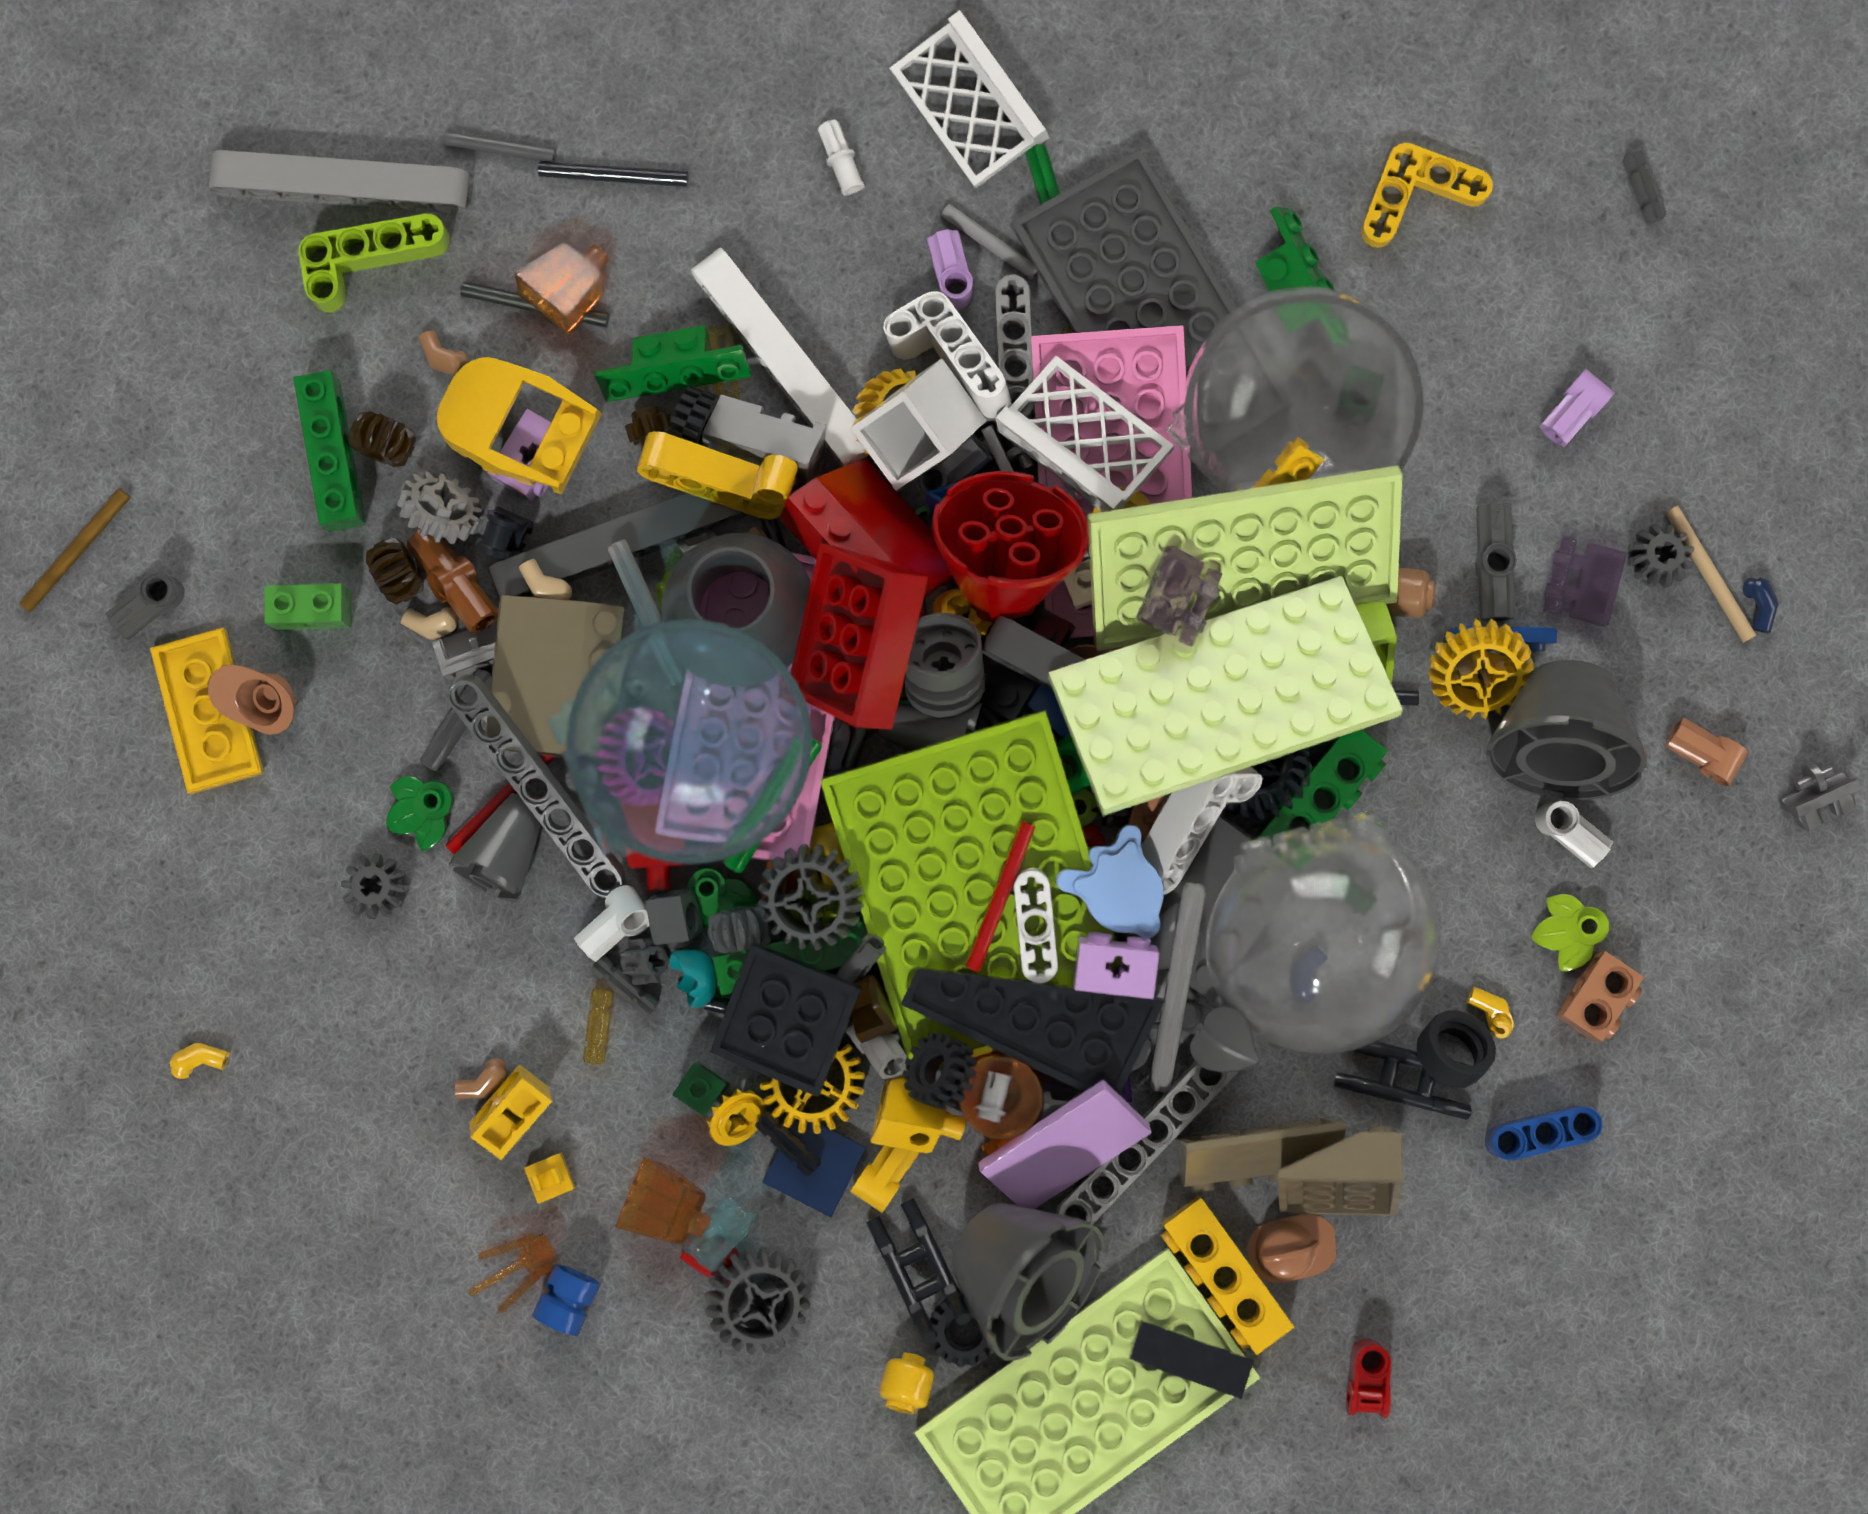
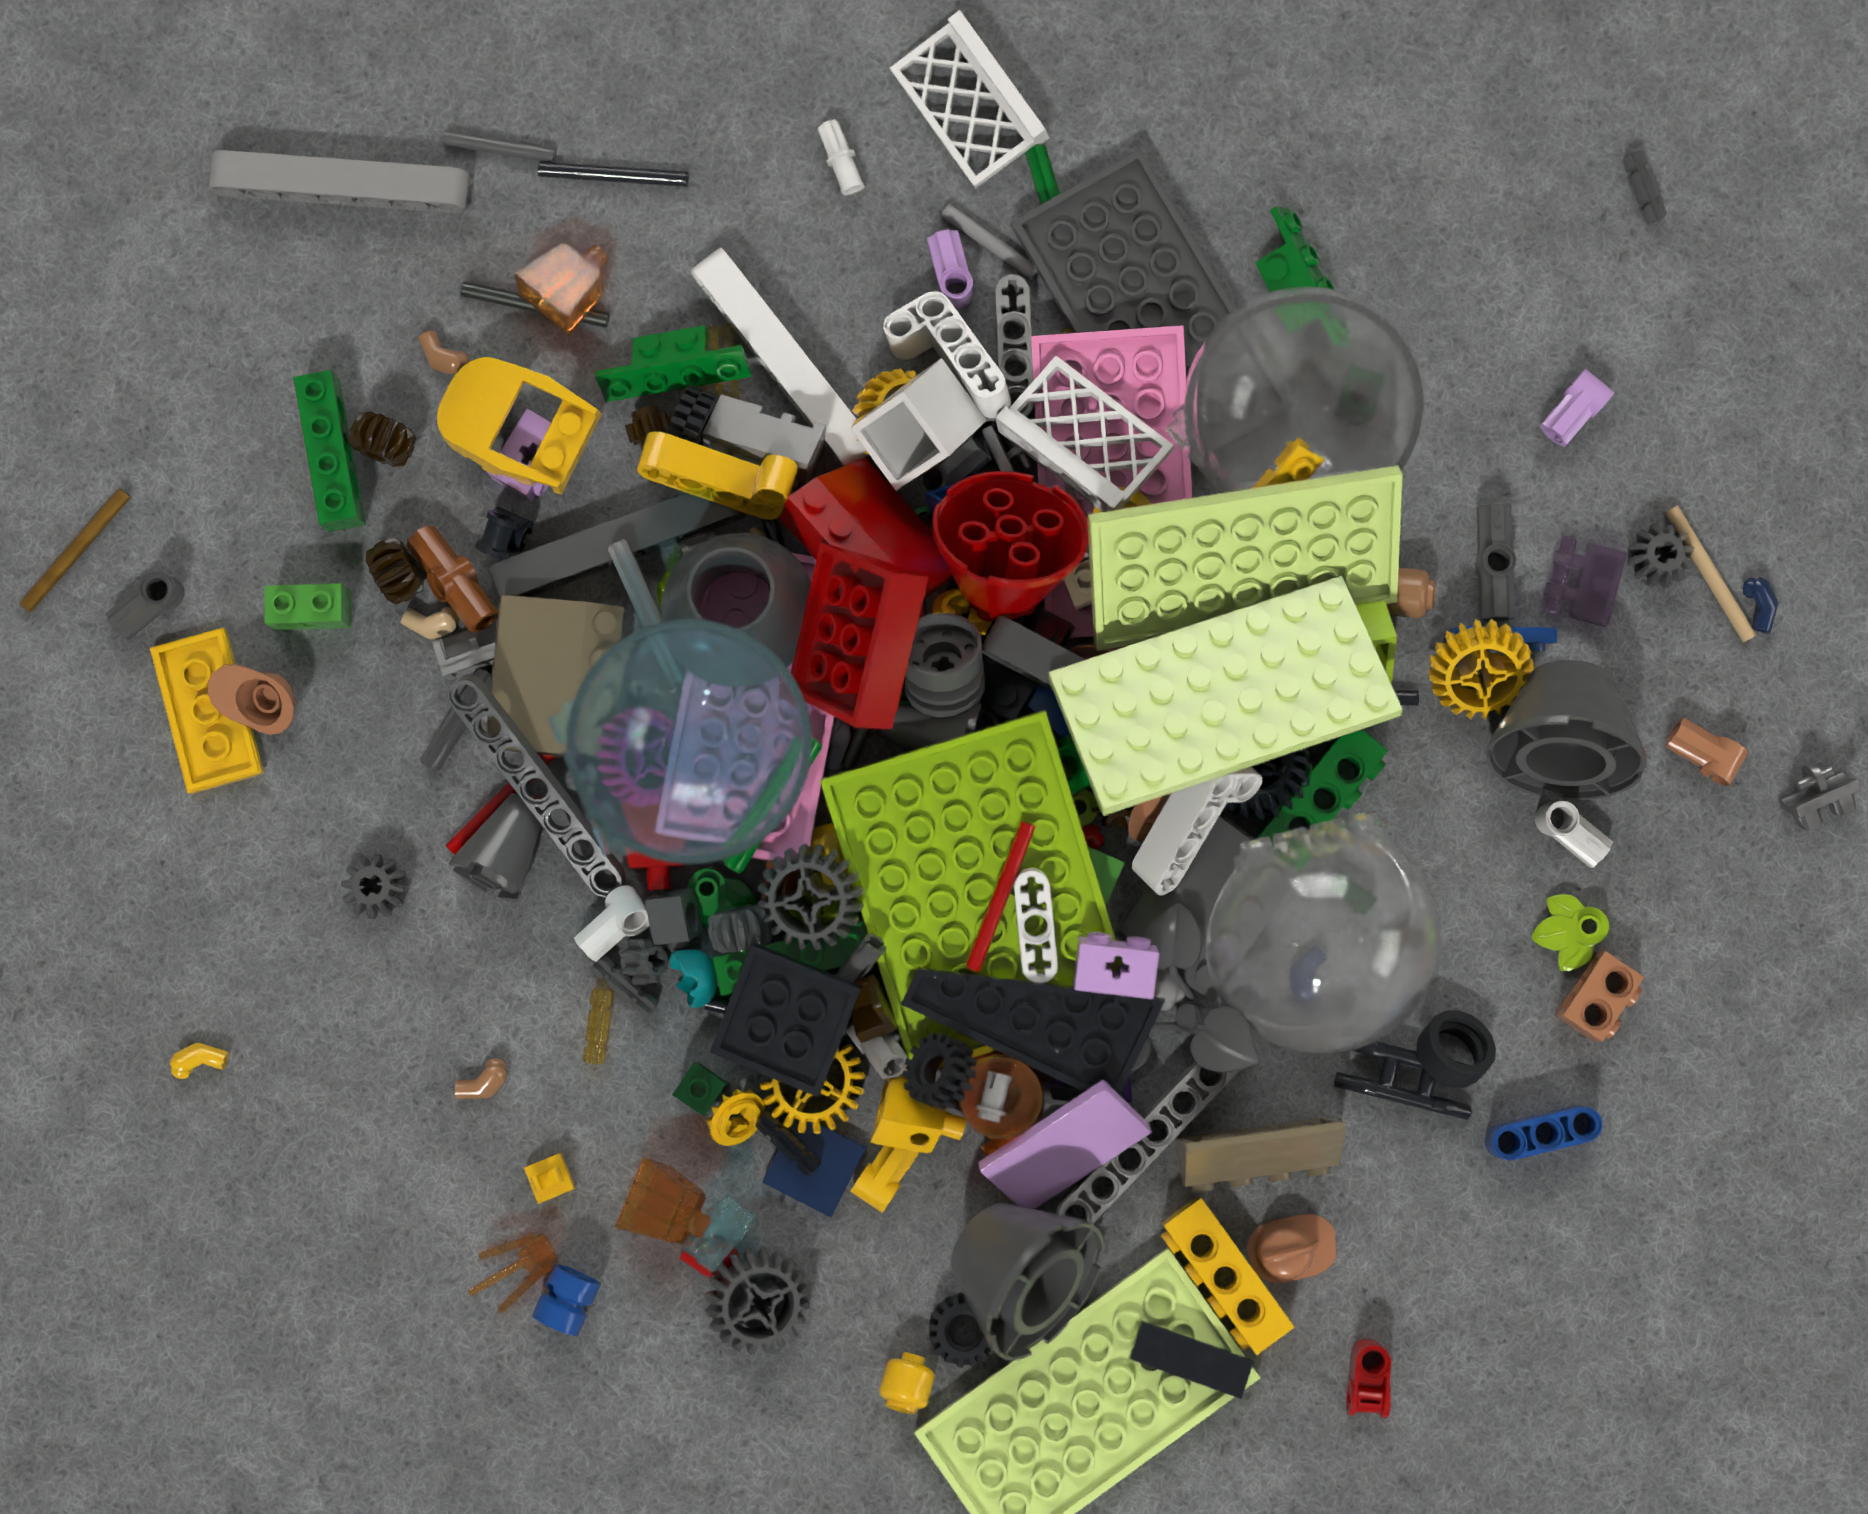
lime beam [298,214,450,312] -> none
green plate [386,776,454,851] -> none
light grey gear [397,472,482,544] -> none
yellow brick [469,1064,552,1160] -> none
tan arm [519,559,572,600] -> none
black piece [866,1198,971,1343] -> none
light blue tile [1056,824,1163,938] -> none
plate [1136,546,1223,646] -> none
light grey axle [1150,883,1205,1093] -> none
dark tan slope [1278,1126,1403,1216] -> none
yellow beam [1361,143,1493,248] -> none
yellow arm [1466,986,1514,1039] -> none

